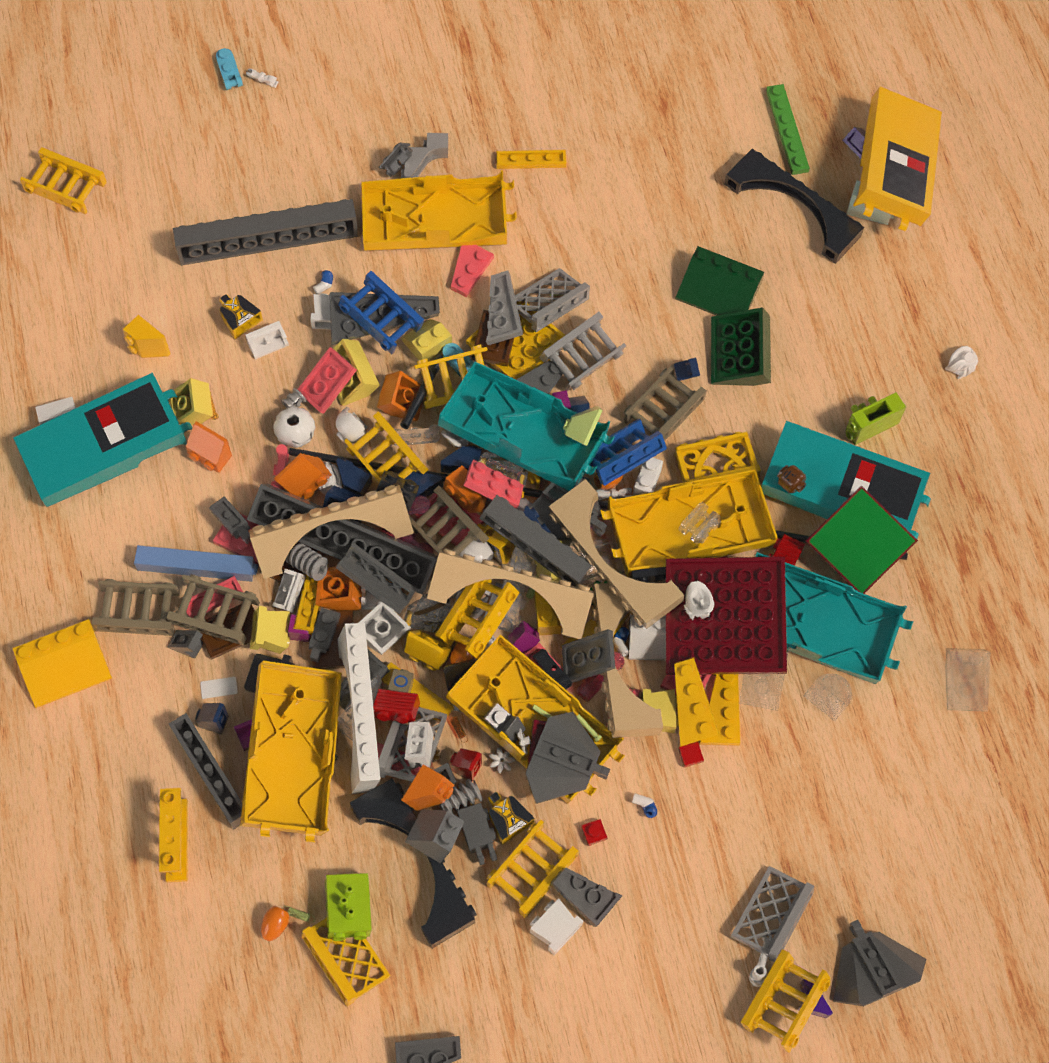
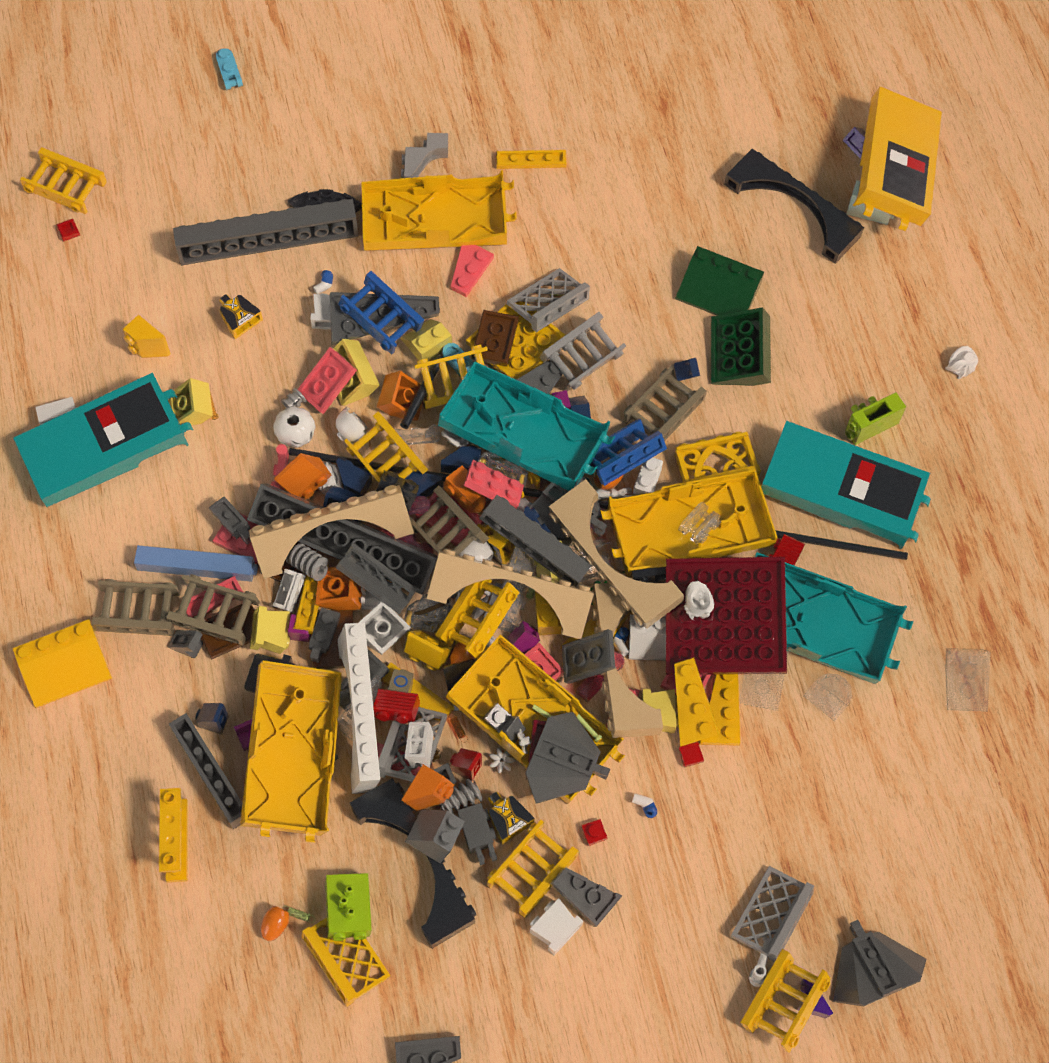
orange slope [186,421,232,473] -> none
white sticker [200,677,238,699] -> none
white hinge [245,321,289,360] -> none
white piece [246,68,278,88] -> none
dark grey hinge [379,142,413,177] -> none
light grey wing [486,270,523,345] -> none
black piece [532,649,572,689] -> none
yellowish green slope [563,406,603,446] -> none
bright green plate [766,84,810,175] -> none
reddish brown head [777,465,806,493] -> none
green tile [806,486,918,594] -> none
none -> red tile [56,218,80,242]
none -> black tile [288,189,362,213]

